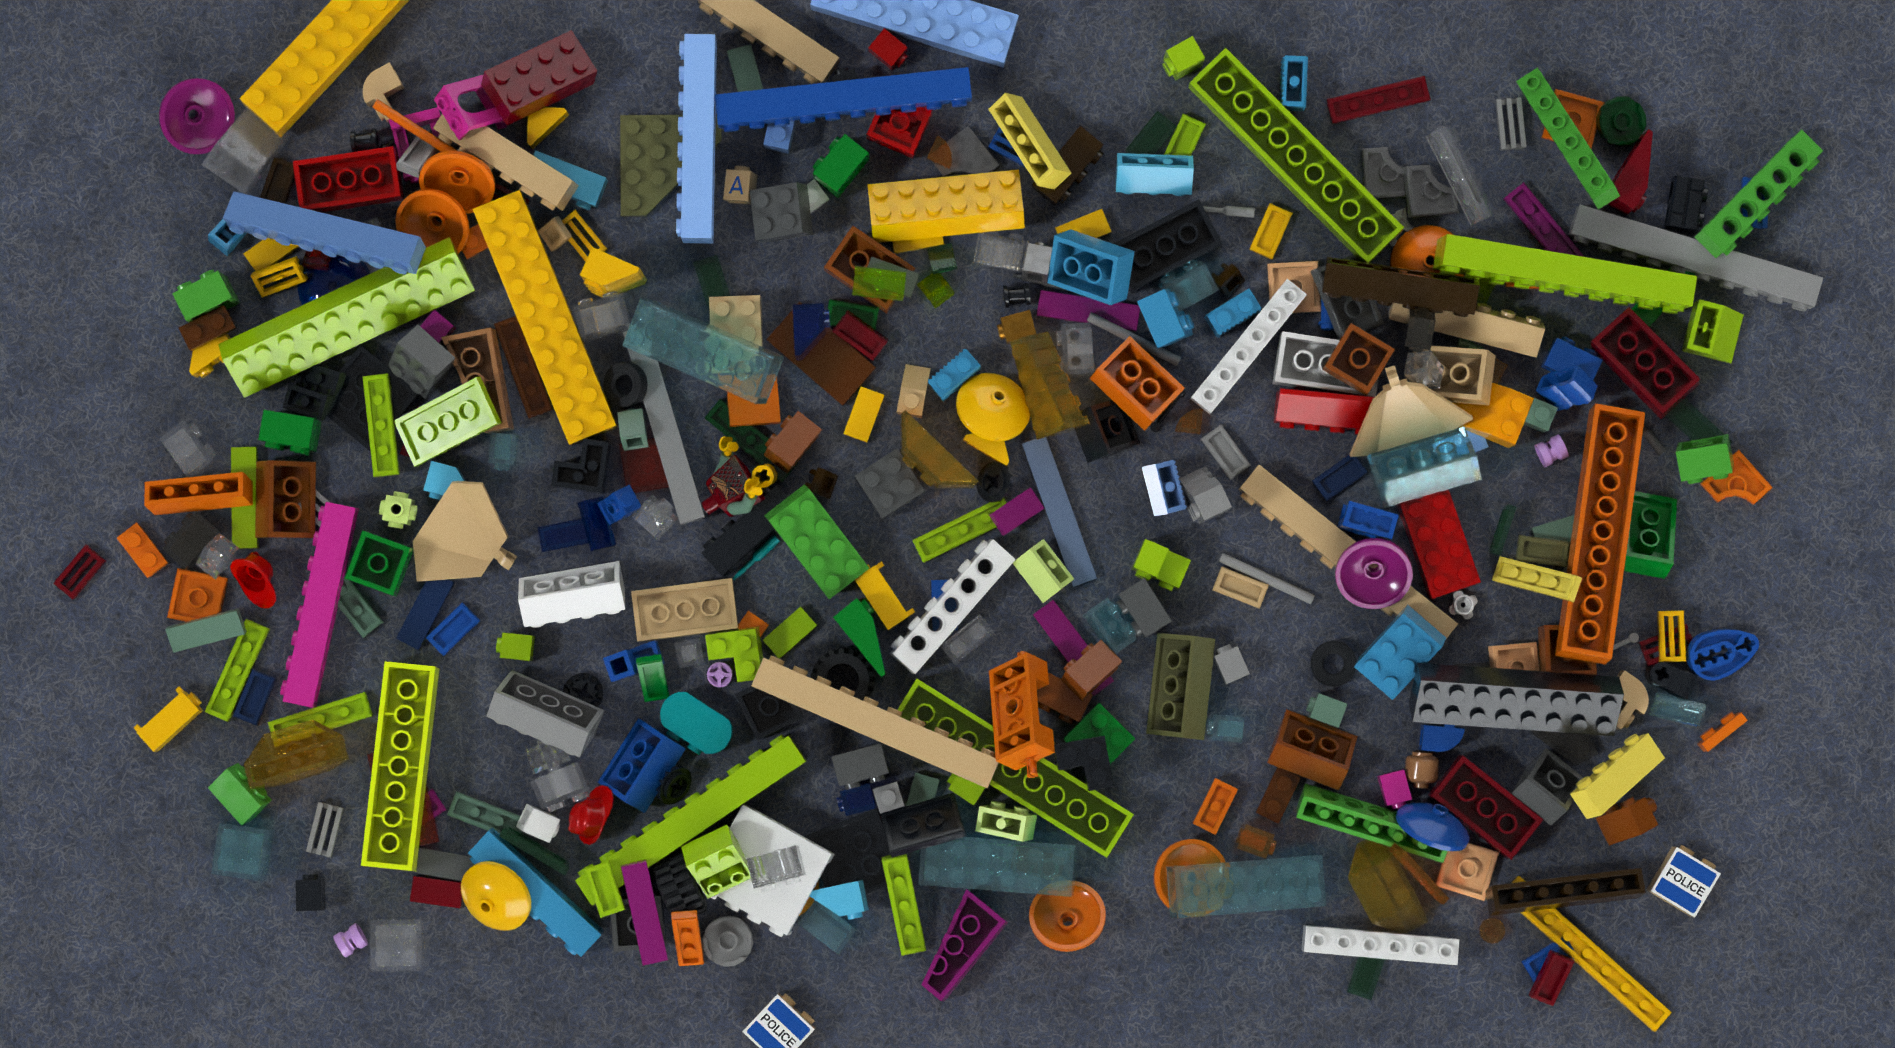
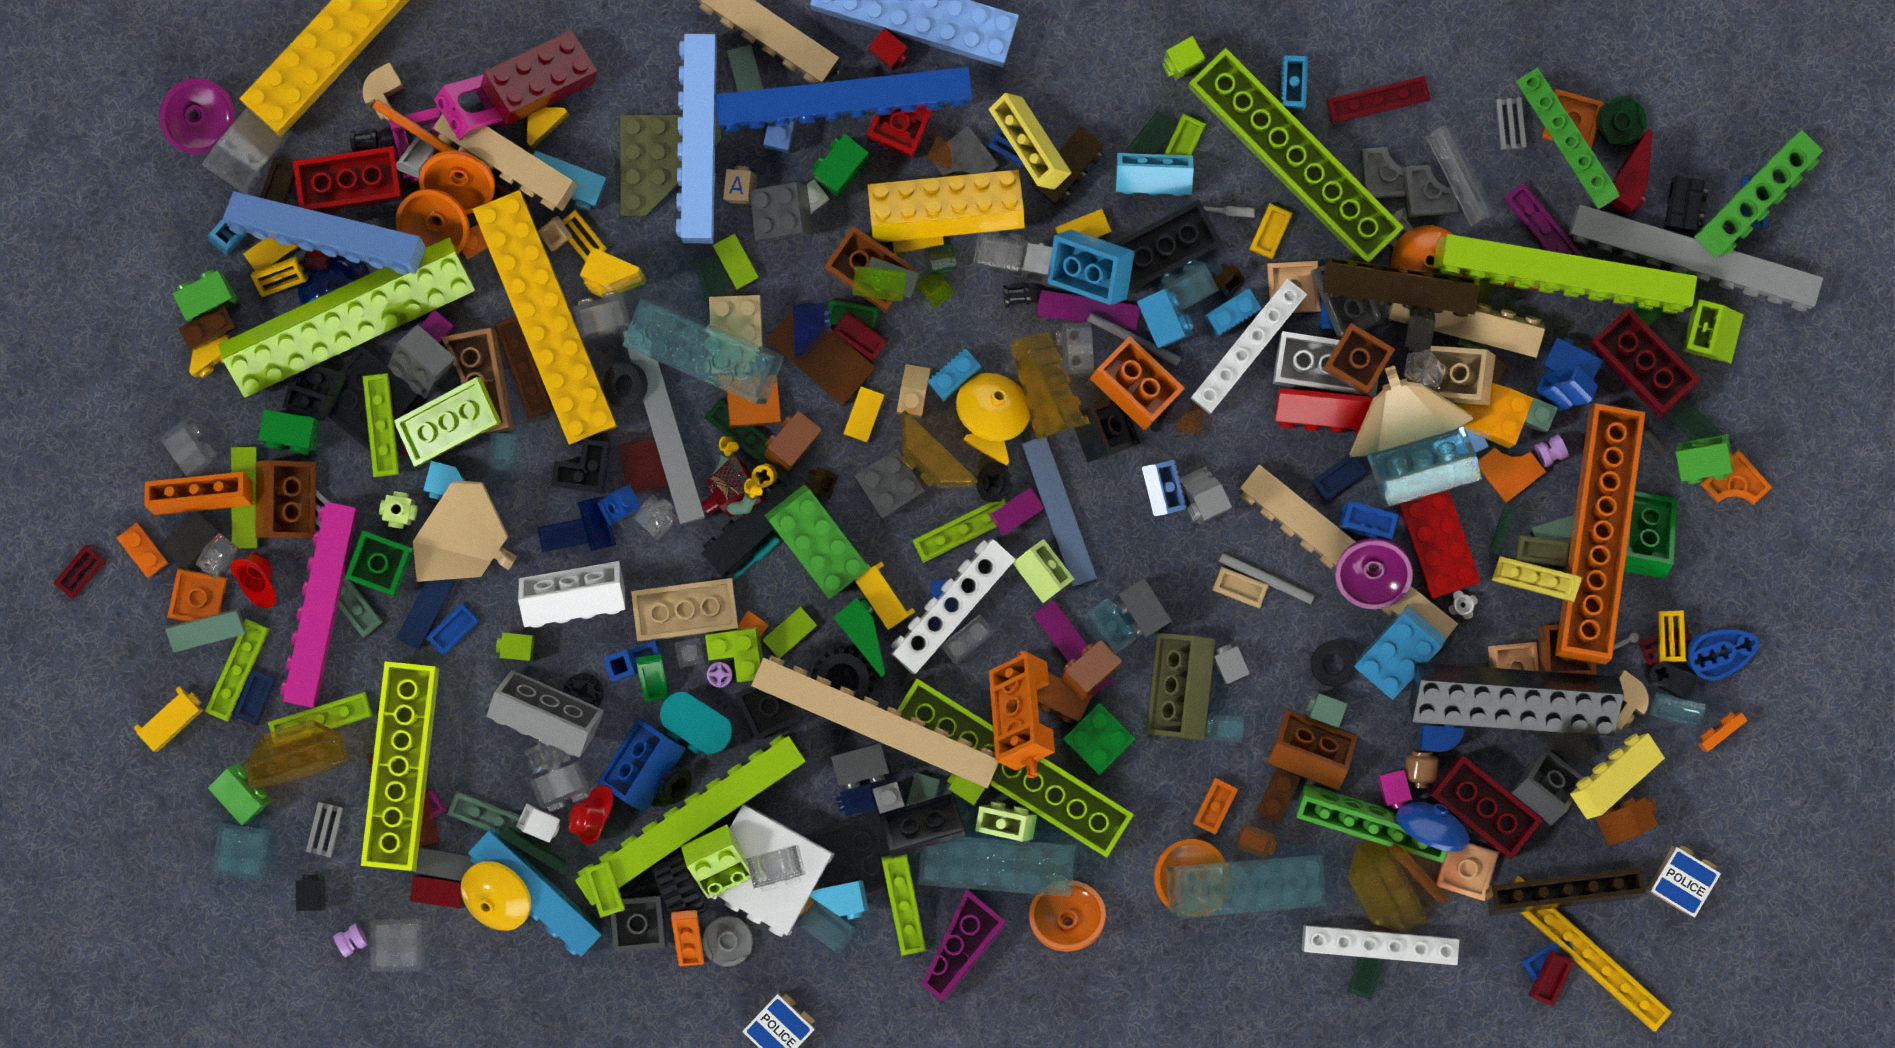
sand green brick [617,408,649,451] -> none
magenta tile [621,860,668,966] -> none
pearl gold brick [997,310,1037,344] -> none
black brick [1054,736,1114,791] -> none
lime brick [1131,539,1191,591] -> none
light grey tile [1200,424,1251,480] -> none
clear orange tile [1479,918,1505,944] -> none
none -> lime tile [713,233,759,290]
none -> orange tile [1474,448,1546,503]

